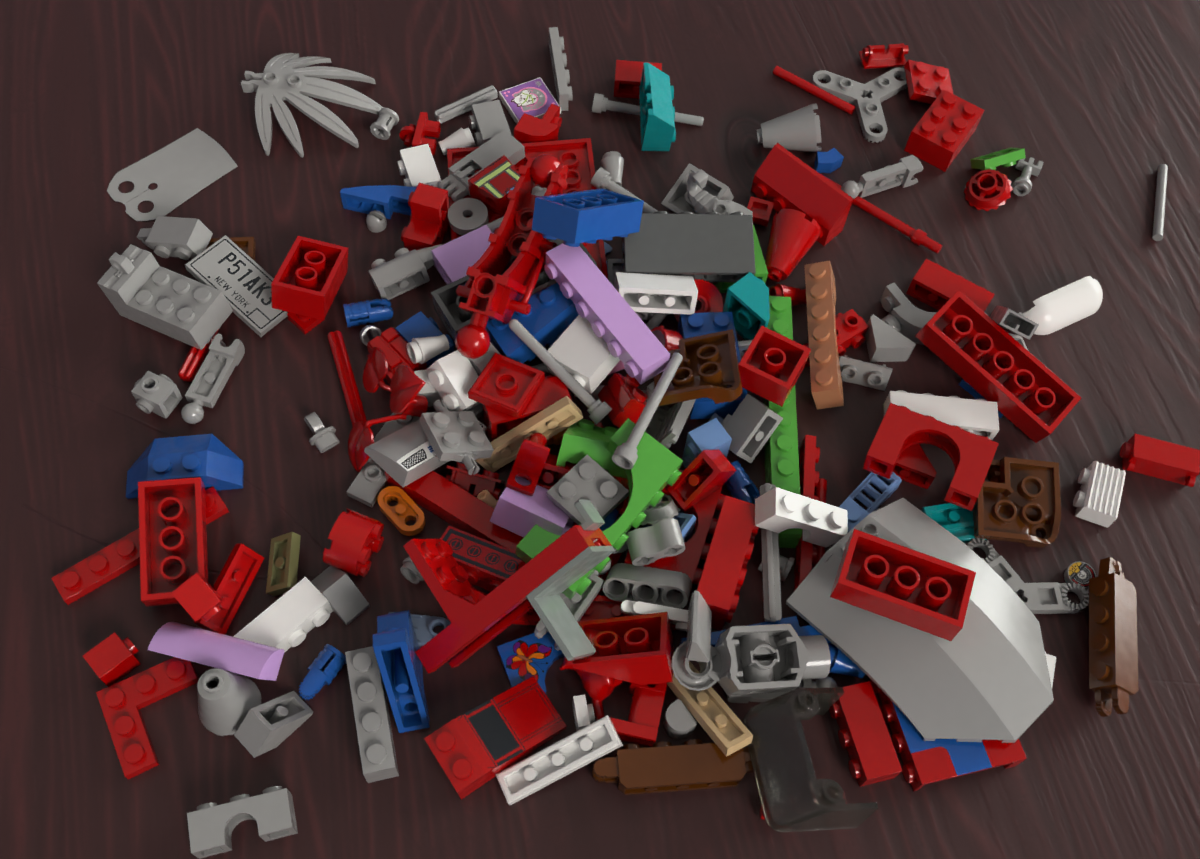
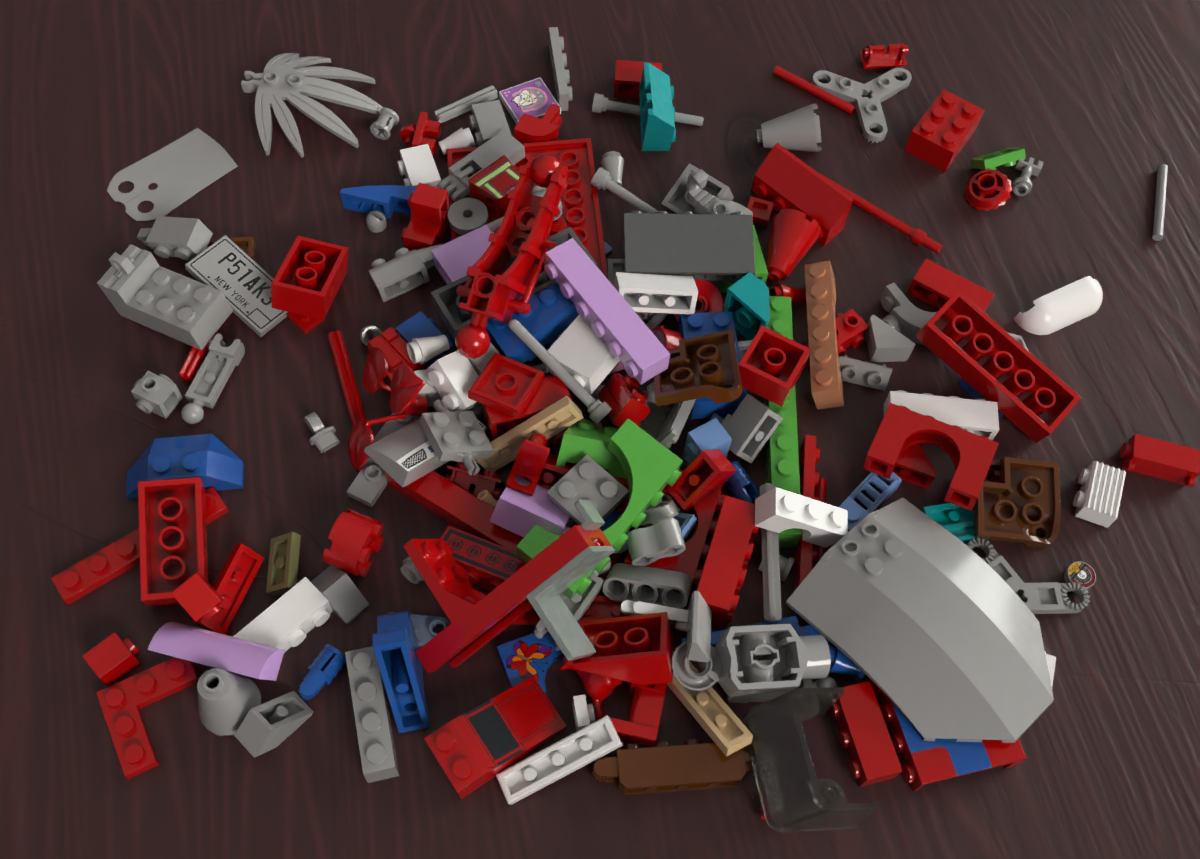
light grey arch [187,786,298,859] -> none
blue hinge [343,298,394,328] -> none
orange plate [378,486,425,536] -> none
blue brick [532,188,644,247] -> none
light grey piece [612,352,683,469] -> none
light grey brick [663,699,697,739] -> none
blue piece [814,148,844,173] -> none
red brick [830,529,976,641] -> none
light grey plate [841,155,924,199] -> none
red plate [904,59,953,104] -> none
light grey hinge [990,305,1039,340] -> none
reddish brown hinge [1089,557,1139,717] -> none

